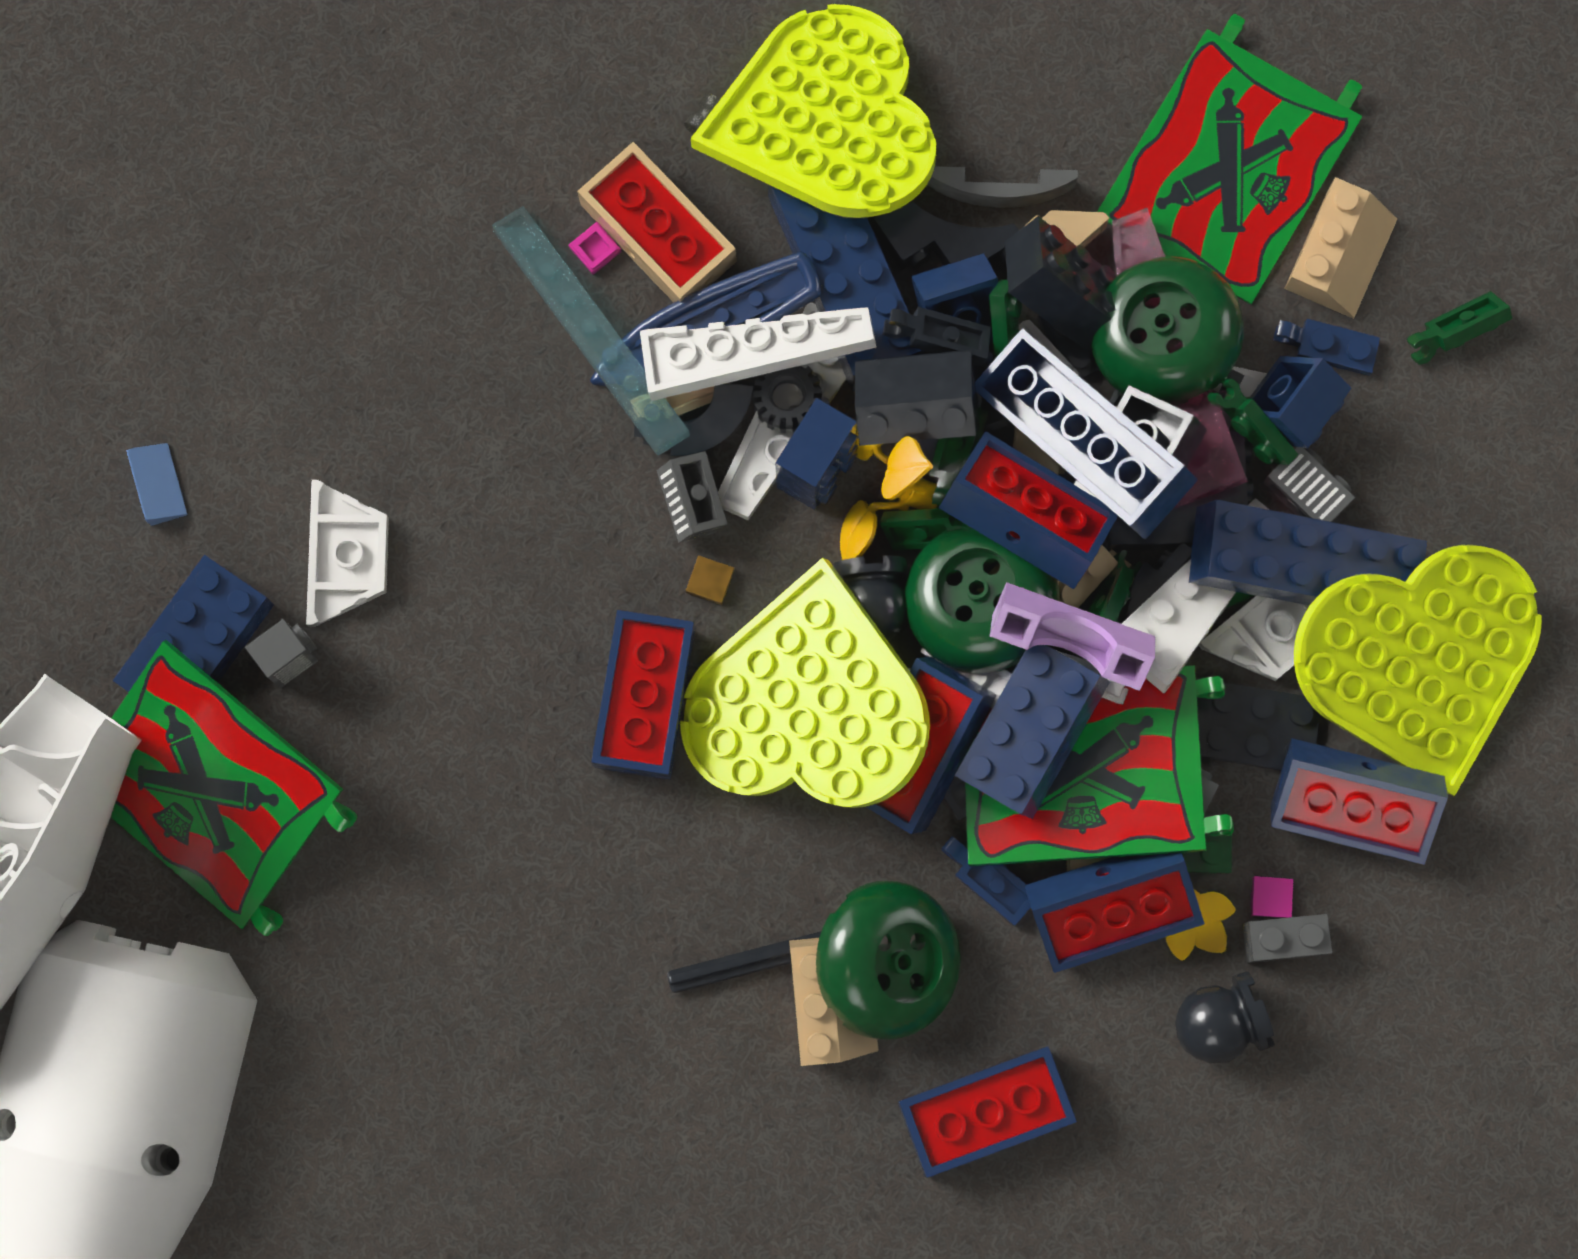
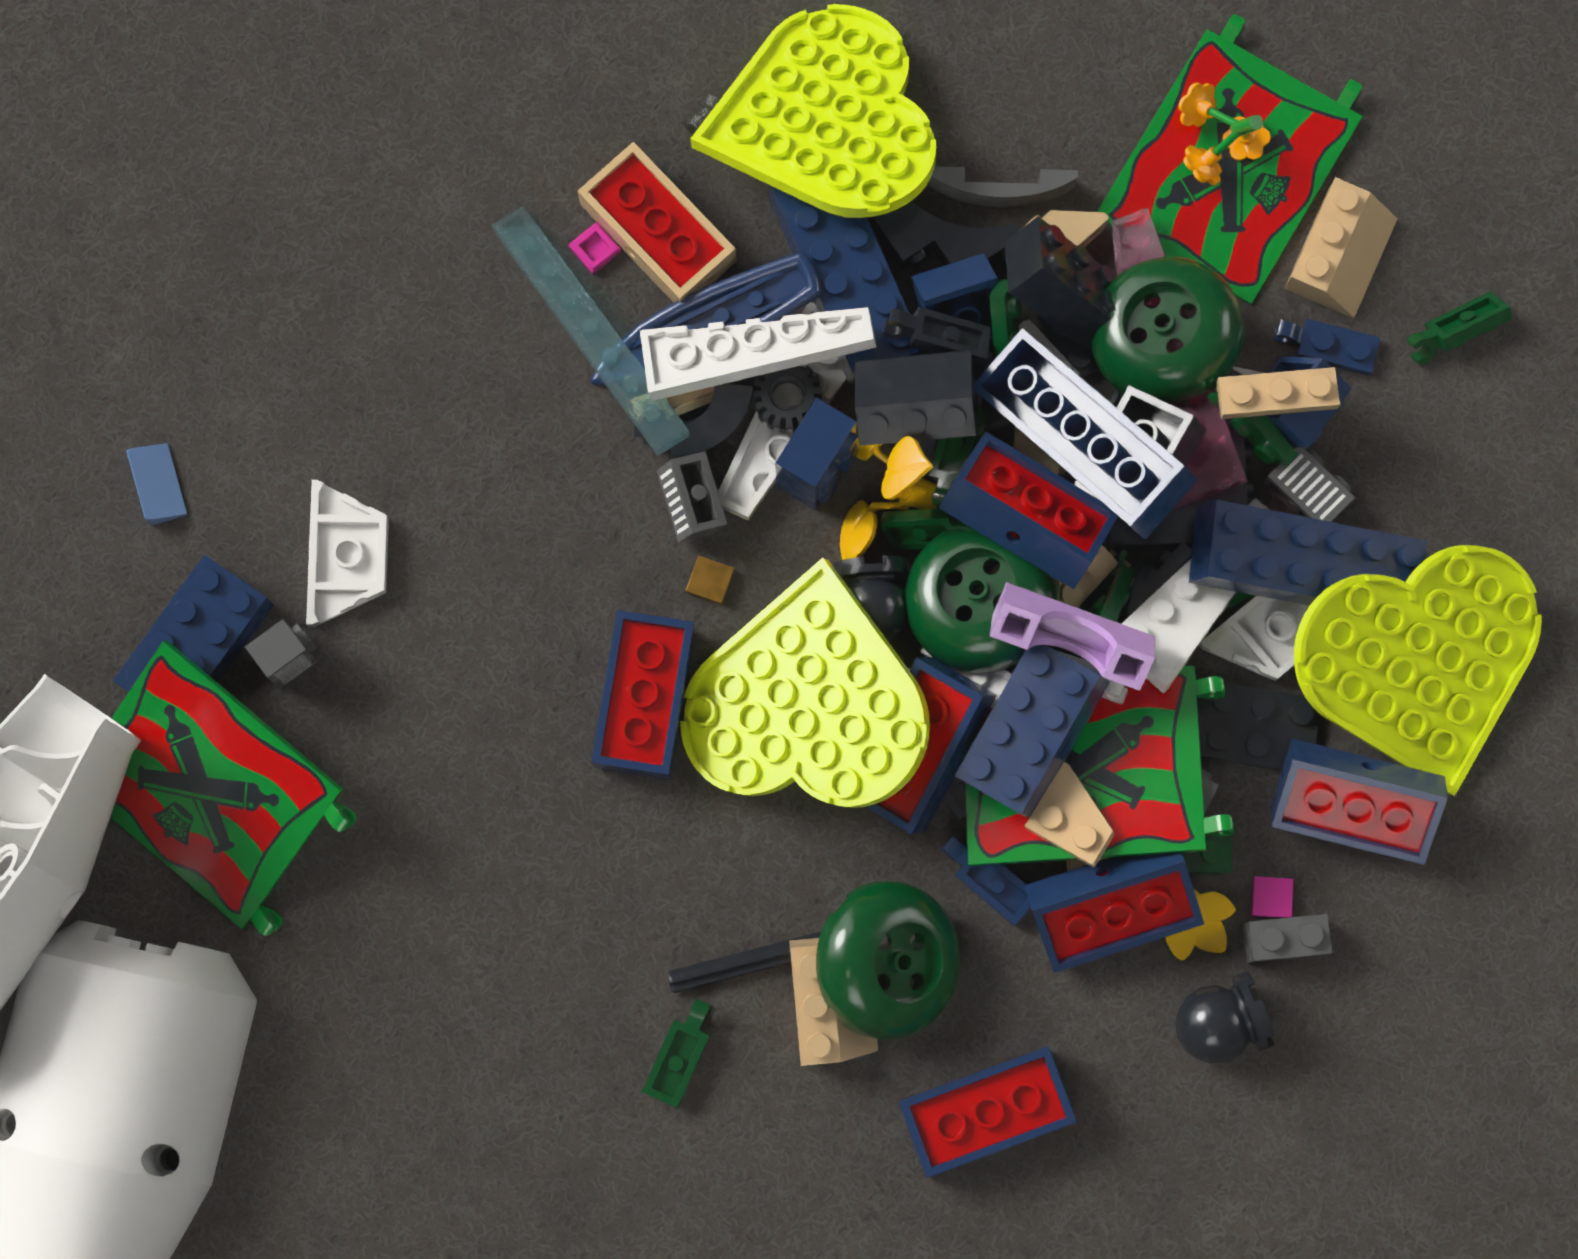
none -> dark green plate [641,999,711,1108]
none -> tan wing [1025,762,1115,868]
none -> light orange plant [1178,83,1271,186]
none -> tan plate [1216,367,1340,419]

